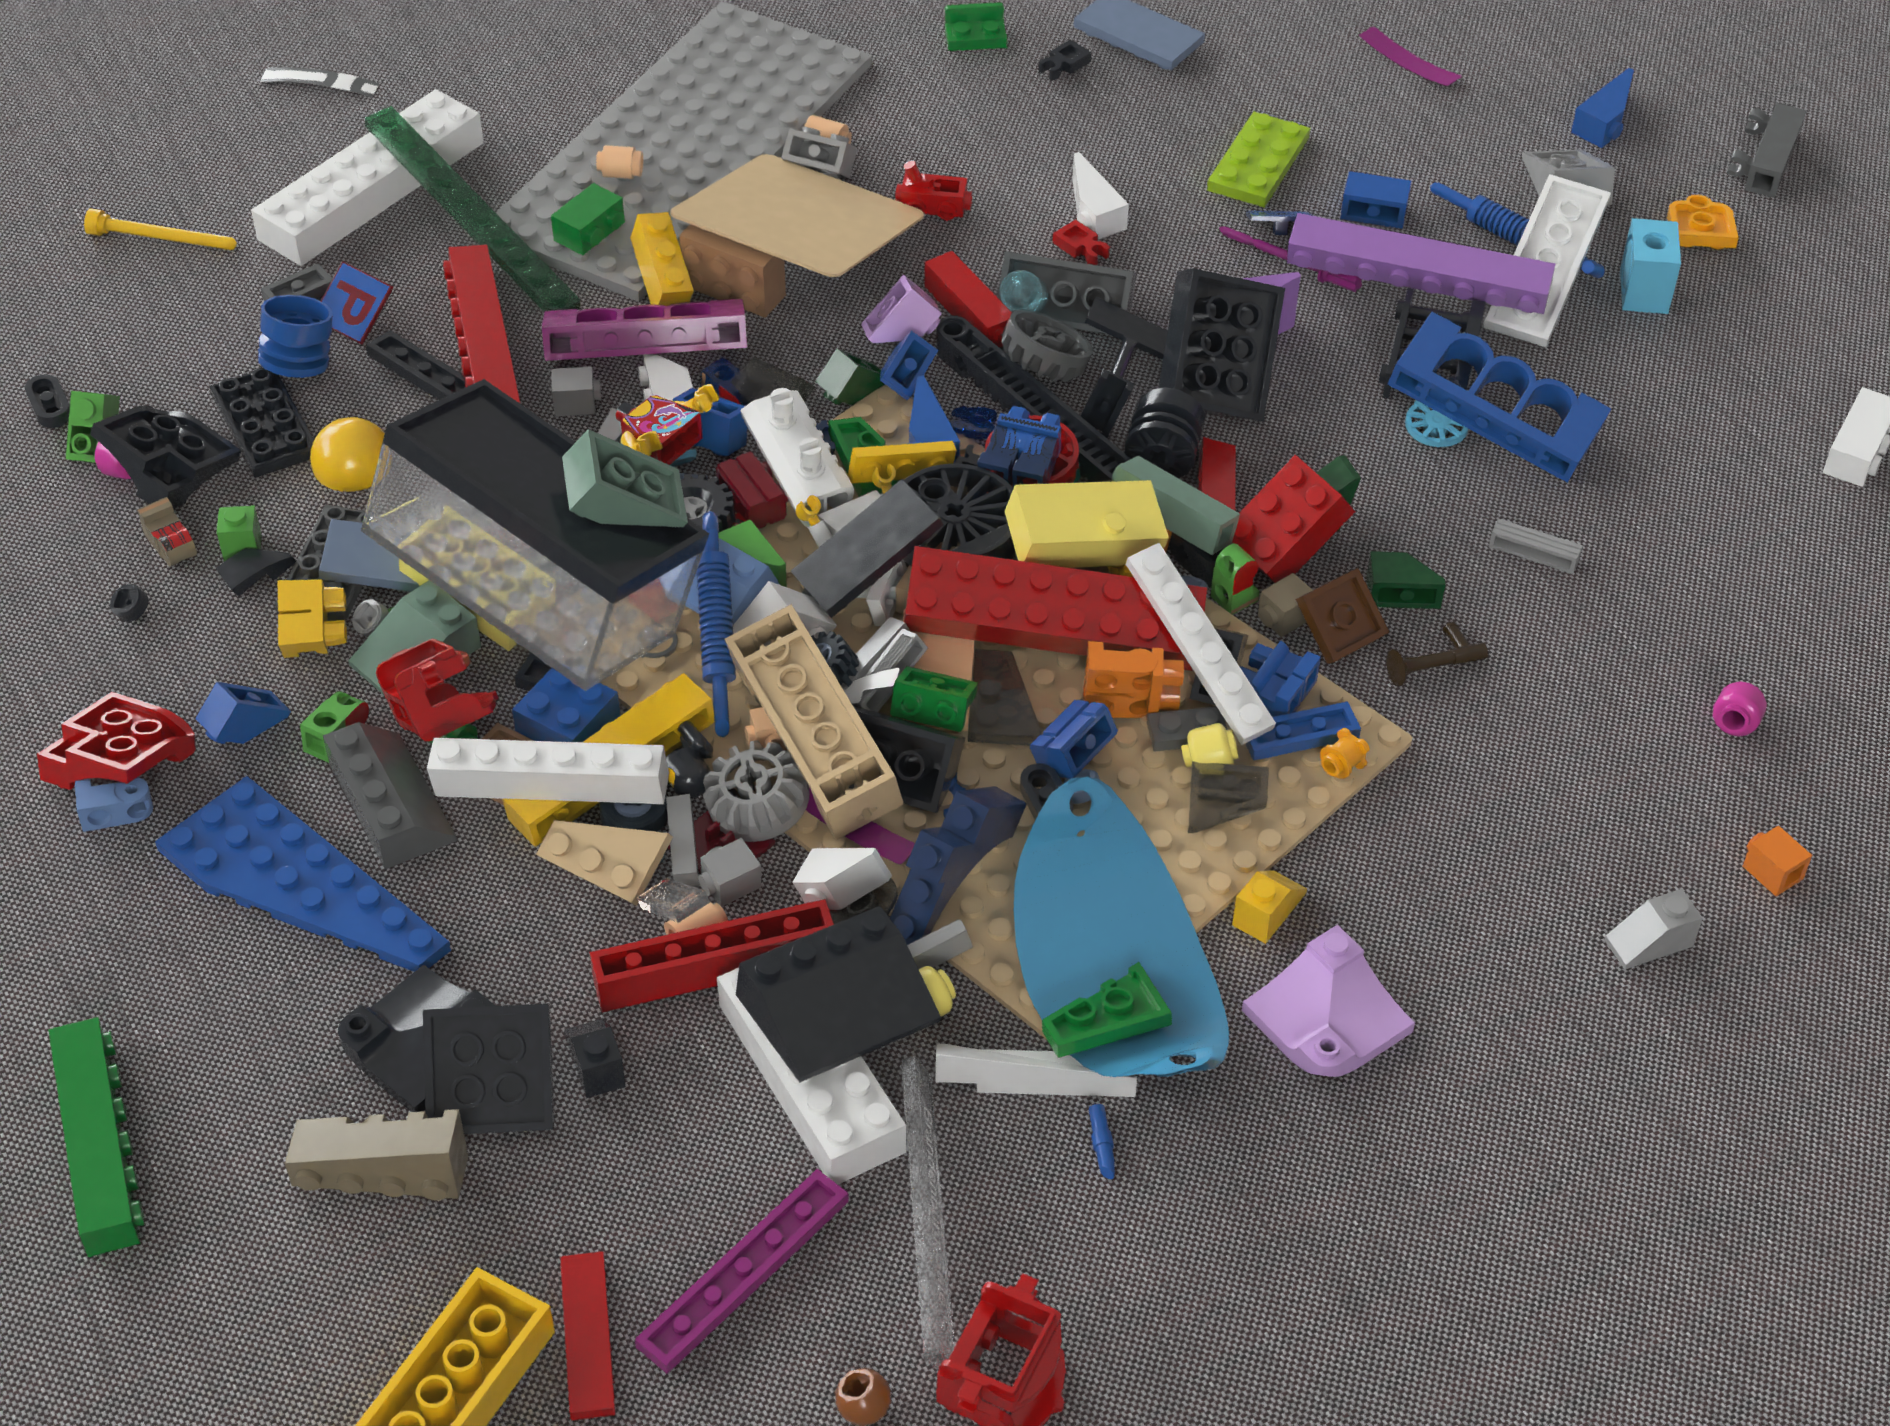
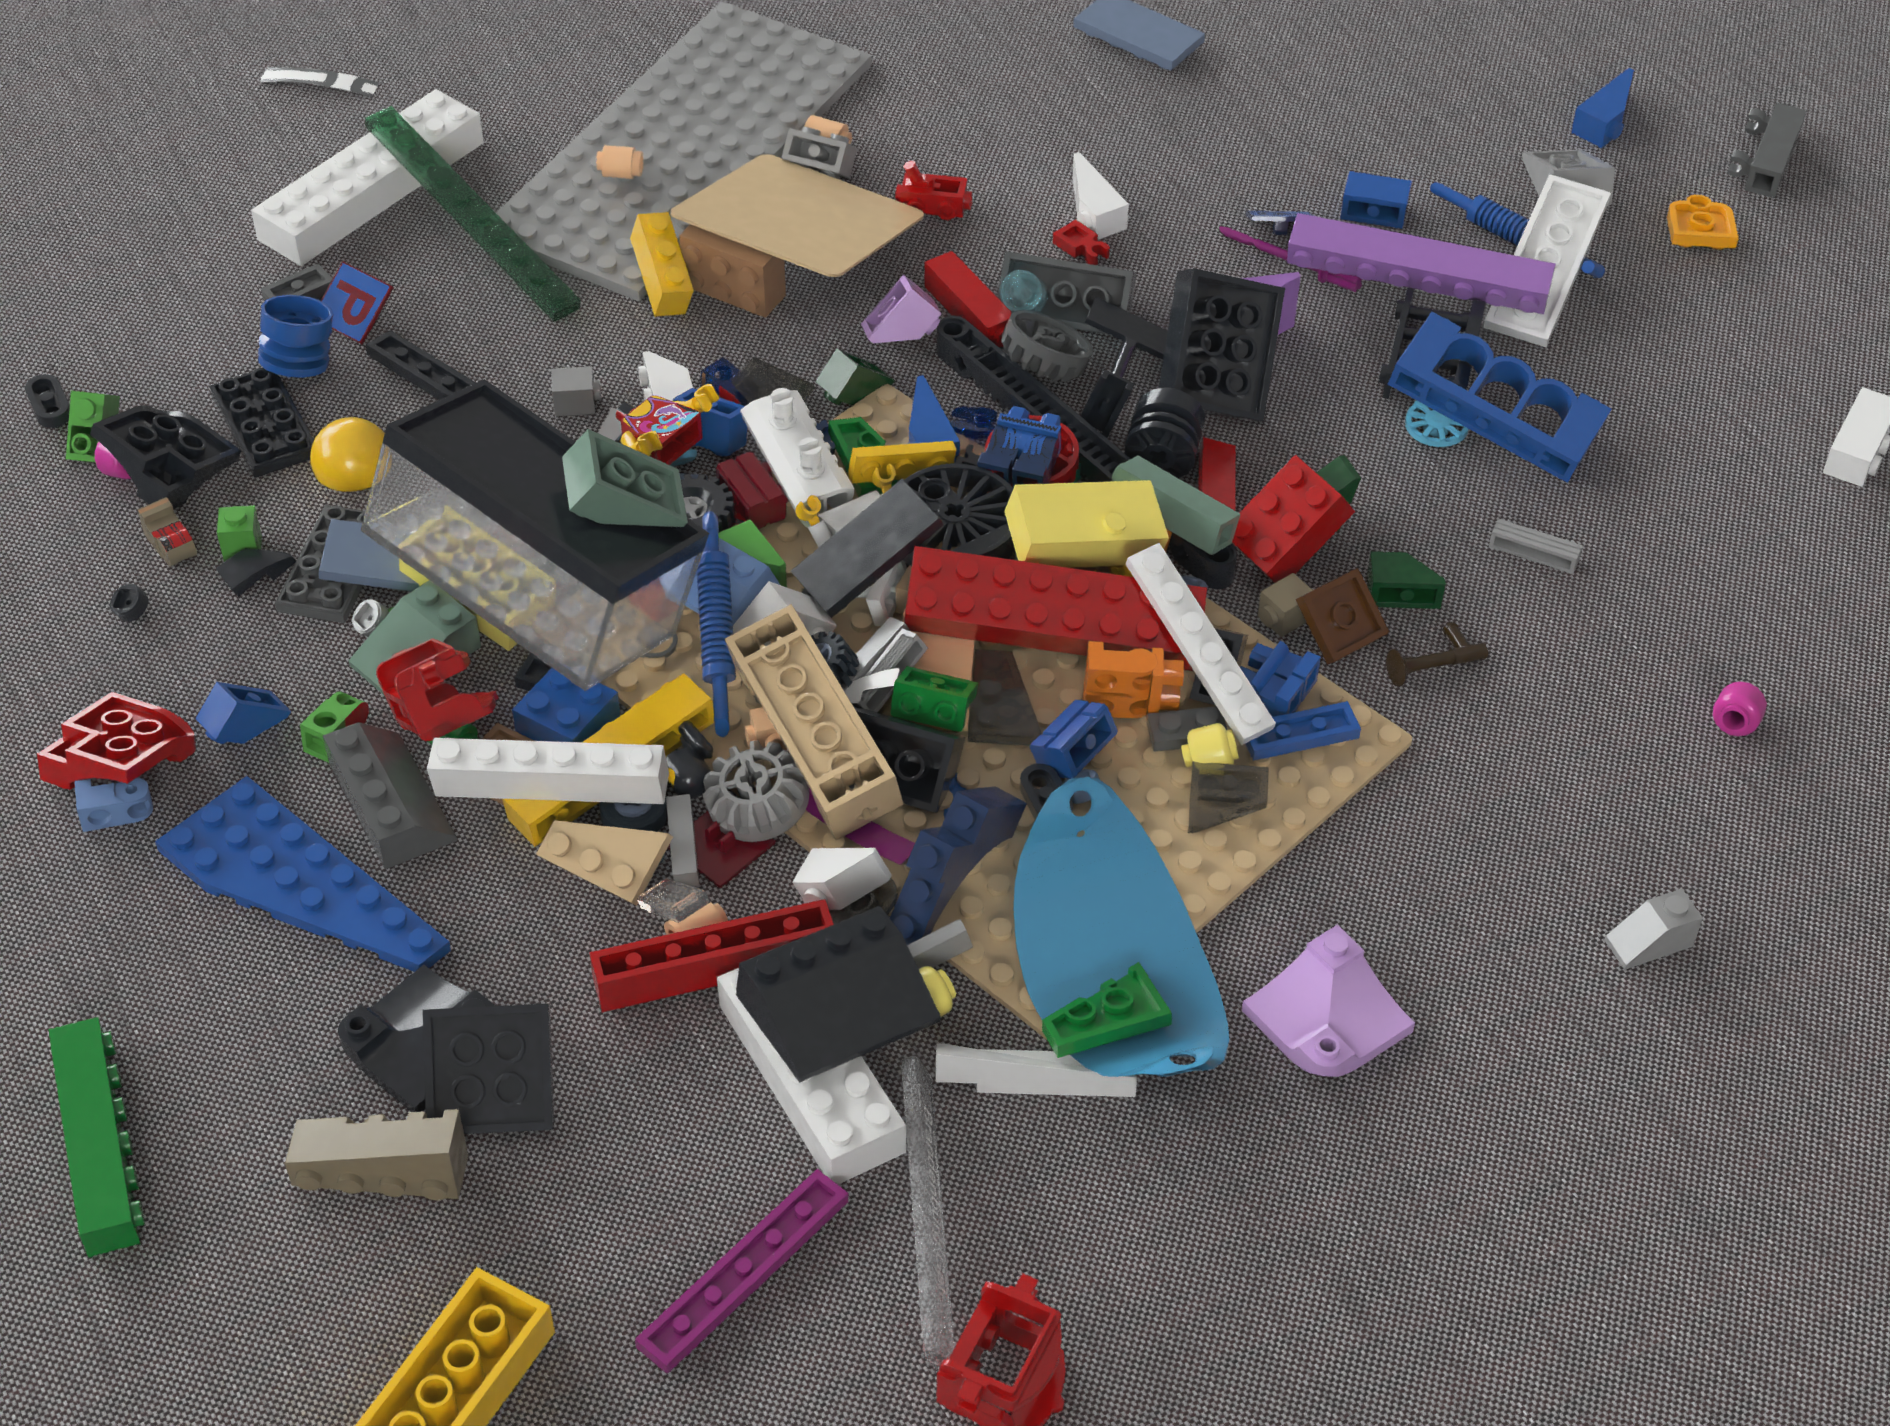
yellow piece [84,208,237,250] -> none
yellow hips [277,579,347,658] -> none
red brick [443,245,521,404] -> none
magenta fence [542,299,747,361] -> none
green brick [551,183,625,256] -> none
red tile [560,1251,616,1421] -> none
black slope [564,1018,626,1098] -> none
light grey brick [698,838,761,907] -> none
dark orange piece [835,1368,892,1426] -> none
blue slope [880,330,938,400] -> none
green bracket [944,2,1007,51] -> none
black plate [1038,39,1092,81] -> none
blue piece [1088,1104,1115,1179] -> none
lime plate [1207,111,1310,208] -> none
bright green leg [1211,544,1260,615] -> none
yellow slope [1232,870,1307,944] -> none
light orange brick [1320,728,1370,779] -> none
magenta sticker [1359,26,1462,86] -> none
medium azure piece [1620,218,1681,314] -> none
orange brick [1742,825,1813,896] -> none

